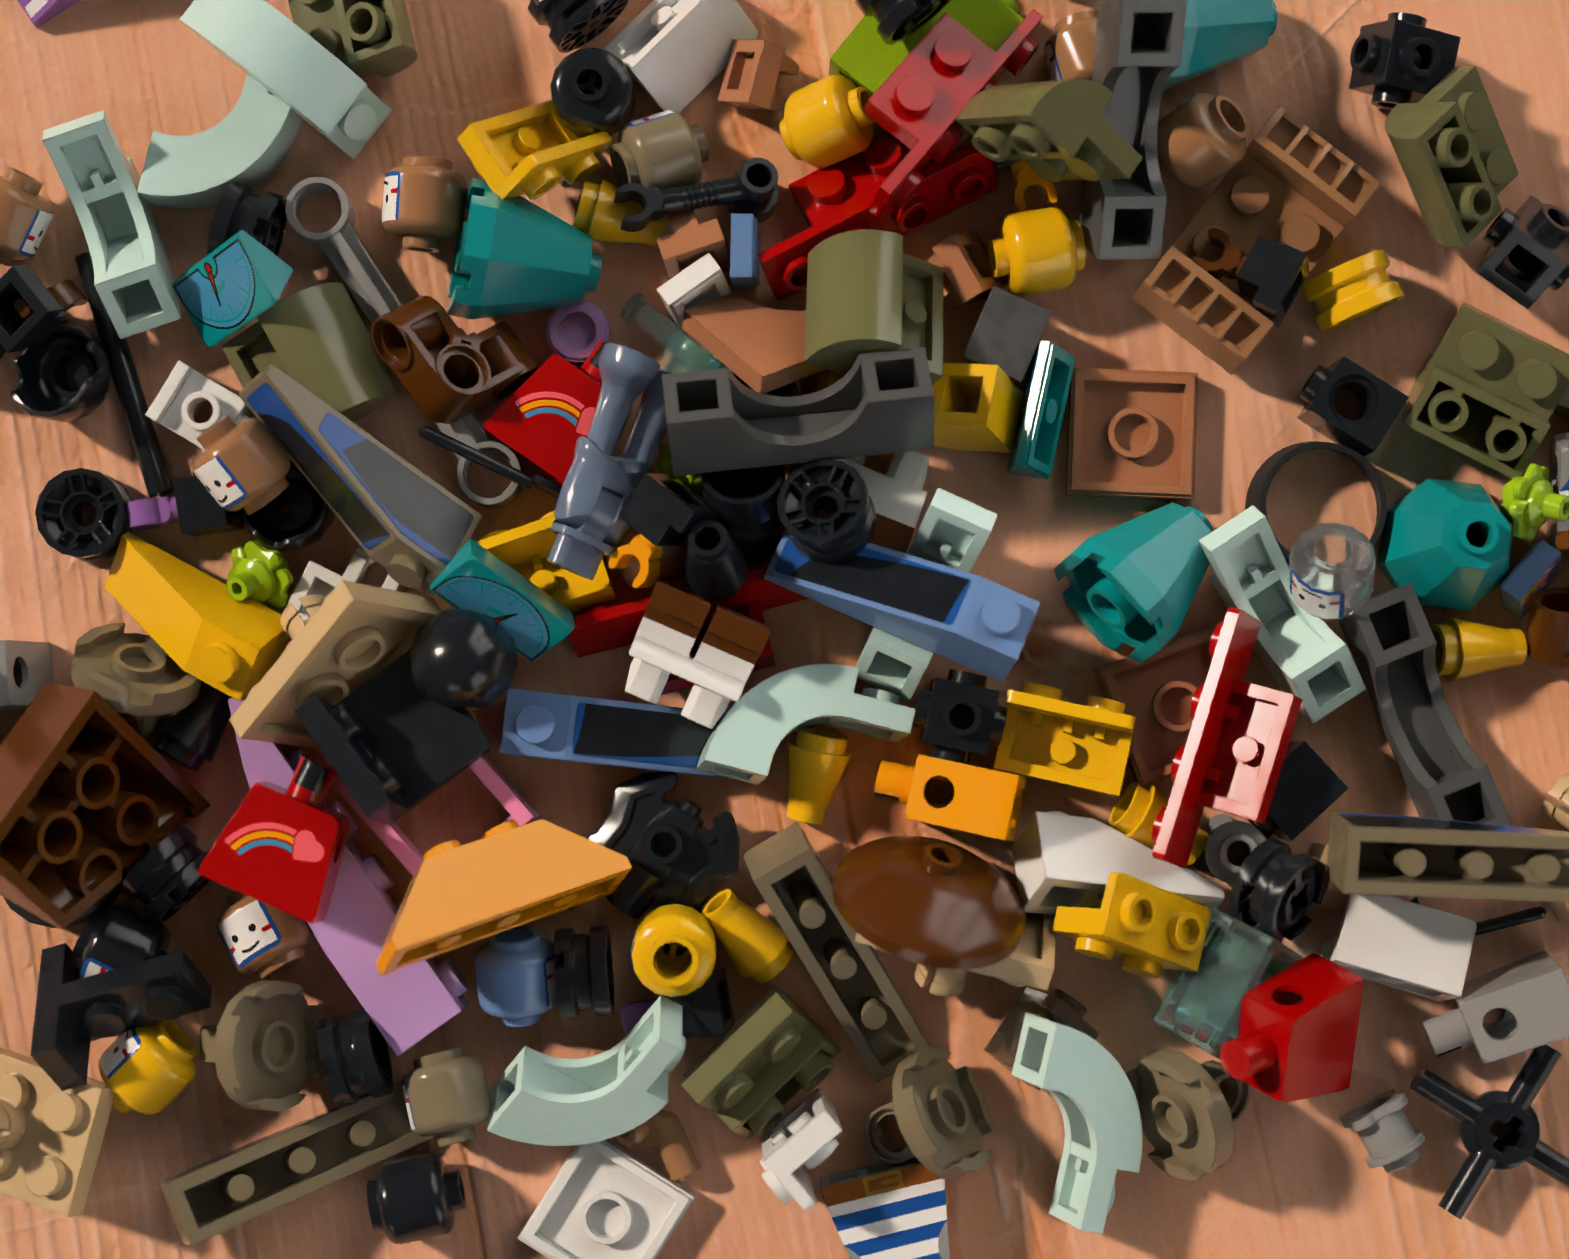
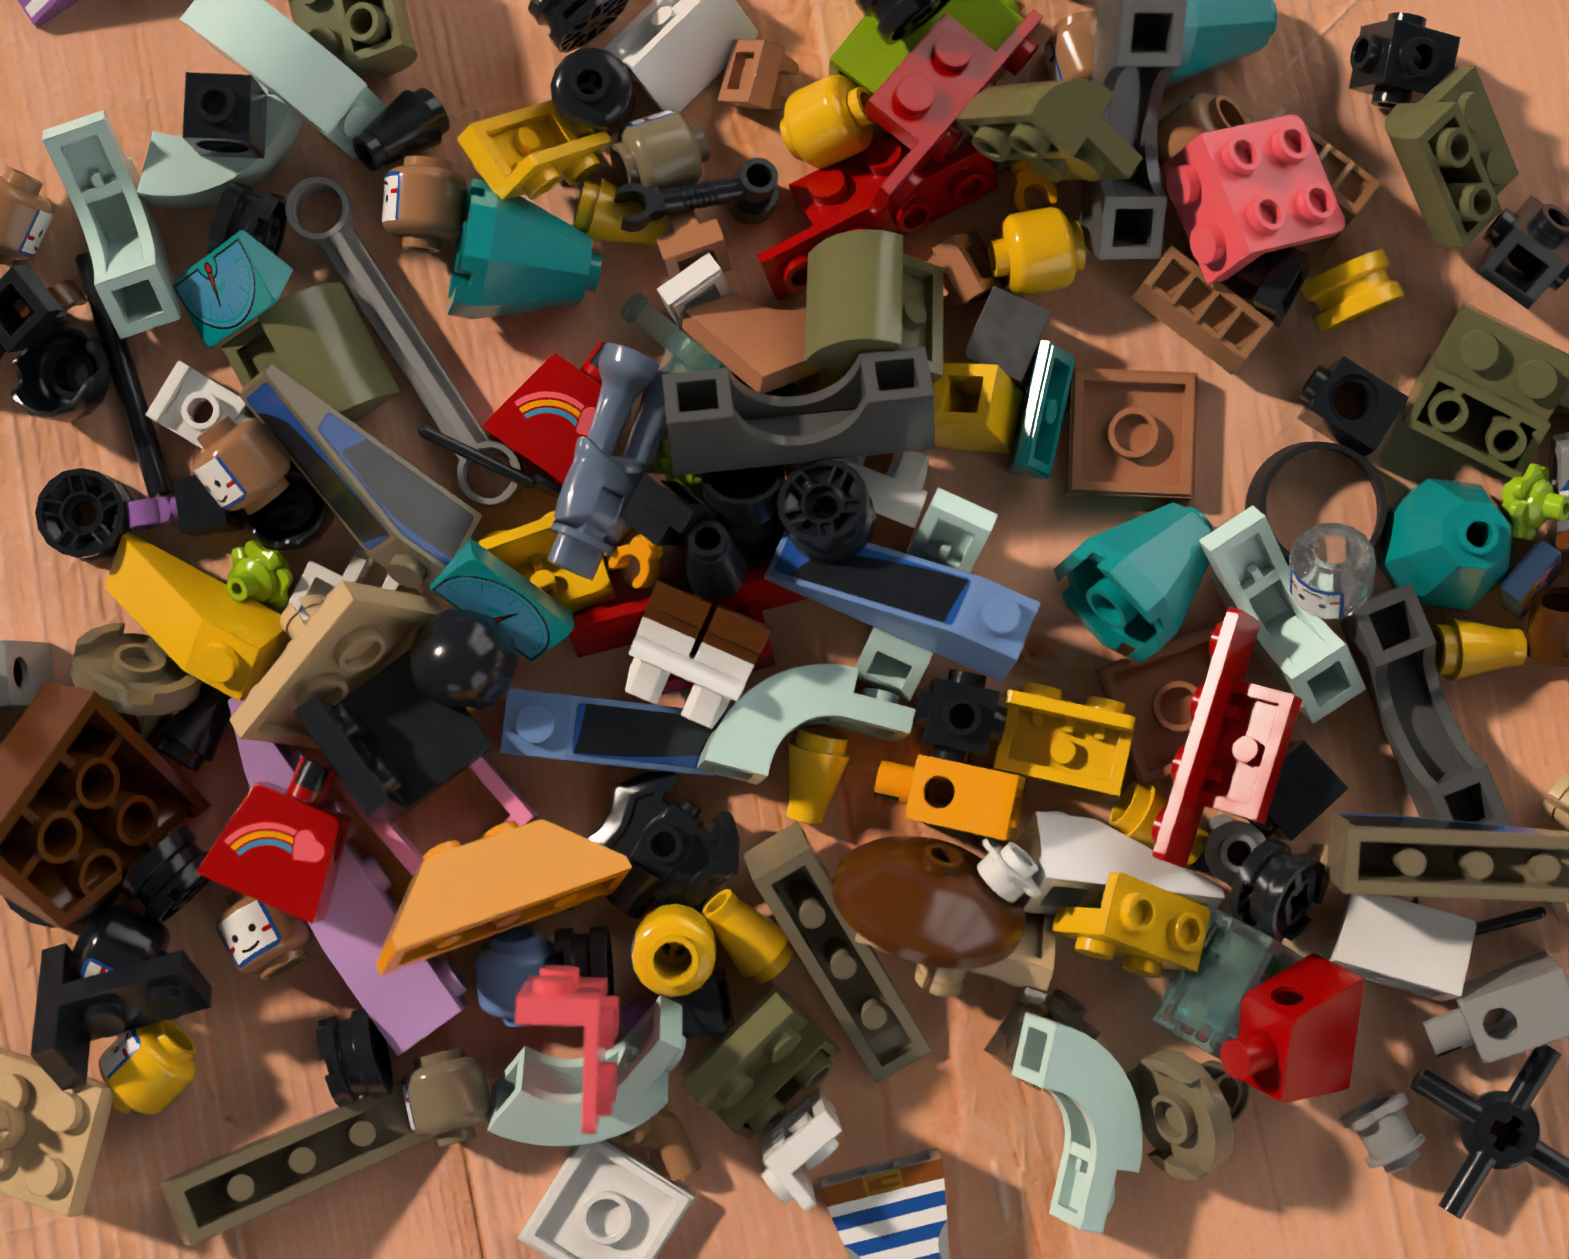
dark tan tile [200,980,324,1112] -> none
black head [367,1153,466,1244] -> none
reddish brown piece [371,296,539,424] -> none
lavender tile [546,300,610,366] -> none
medium blue tile [730,214,761,289] -> none
dark tan tile [865,1047,993,1179] -> none
none -> black brick [182,72,268,159]
none -> black cone [352,88,450,171]
none -> coral bracket [515,965,620,1134]
none -> white plate [977,837,1042,903]
none -> coral bracket [1159,114,1345,285]

